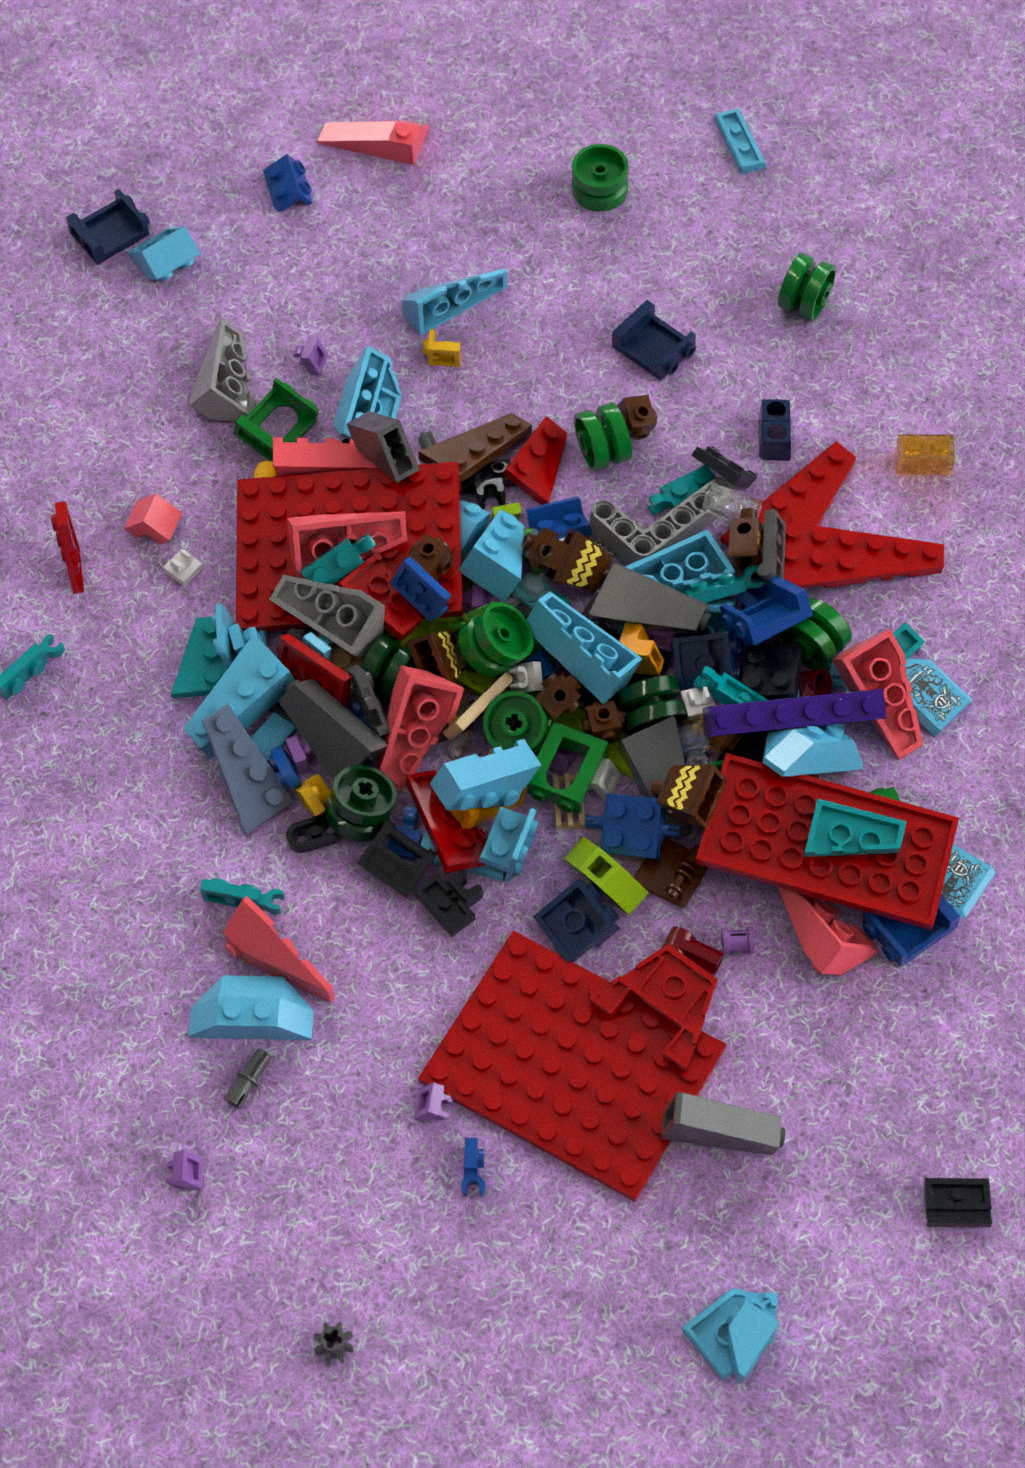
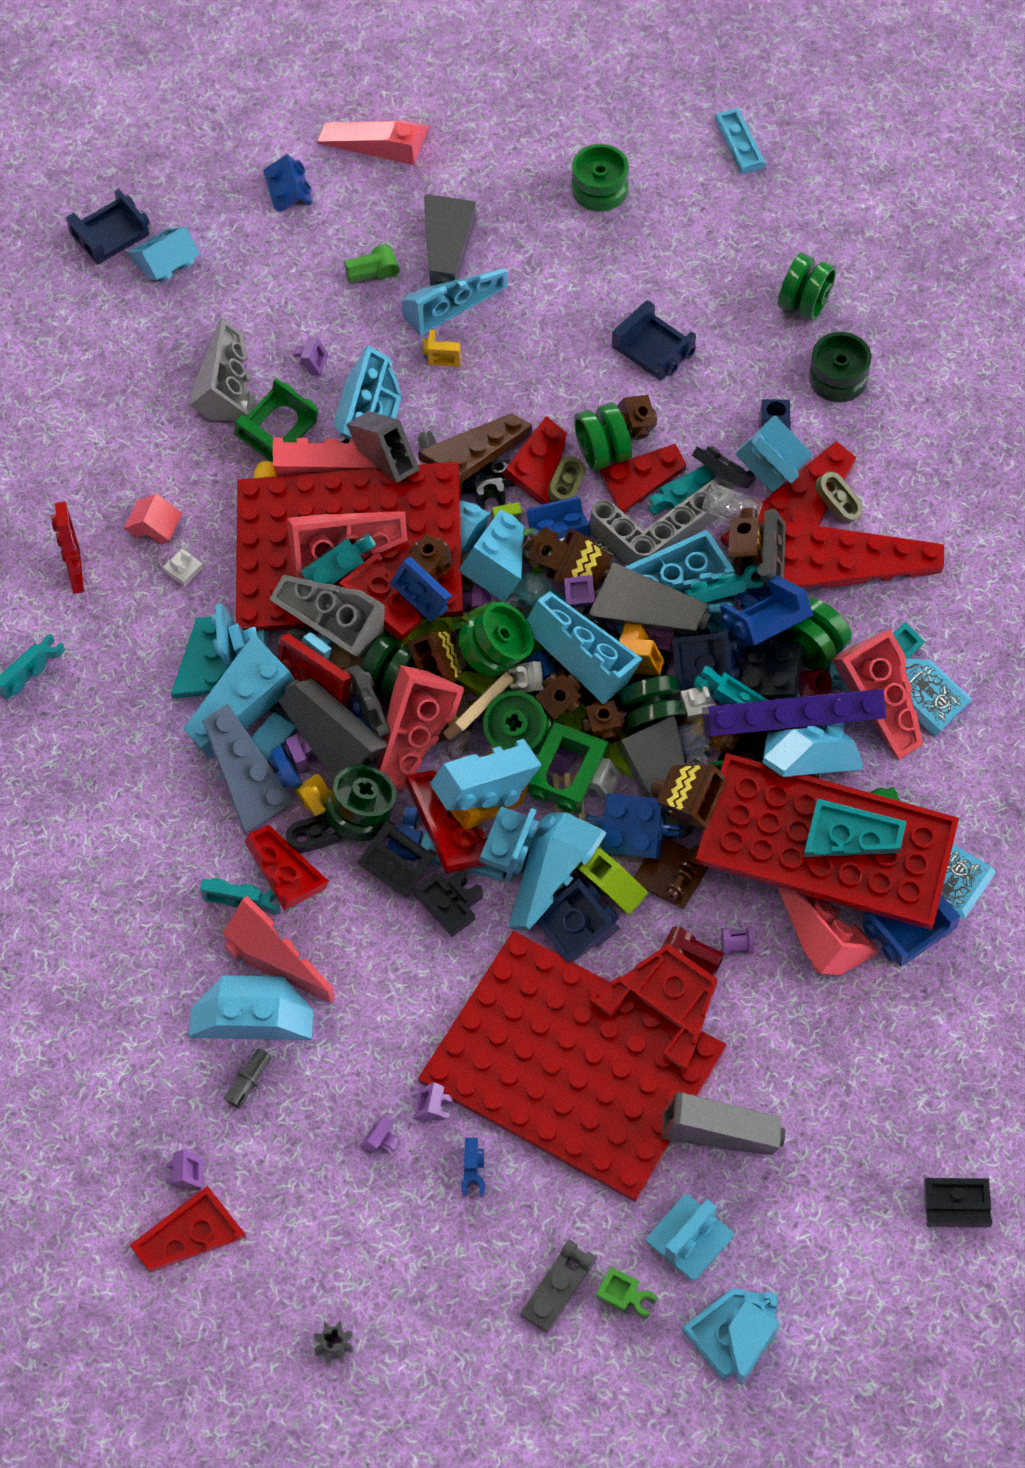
clear yellow brick [895,434,955,475] -> none
none -> red wing [130,1186,246,1273]
none -> red wing [245,824,329,911]
none -> bright green piece [344,244,400,283]
none -> medium lavender tile [360,1116,400,1153]
none -> dark grey slope [424,194,476,286]
none -> medium azure wedge [509,812,606,930]
none -> dark grey plate [520,1240,597,1334]
none -> olive plate [547,456,586,502]
none -> medium lavender tile [564,575,595,608]
none -> bright green plate [596,1267,657,1319]
none -> red wing [600,444,687,514]
none -> medium azure bracket [646,1194,734,1282]
none -> medium azure bracket [736,416,812,492]
none -> dark green wheel [809,332,872,402]
none -> olive plate [815,472,863,523]

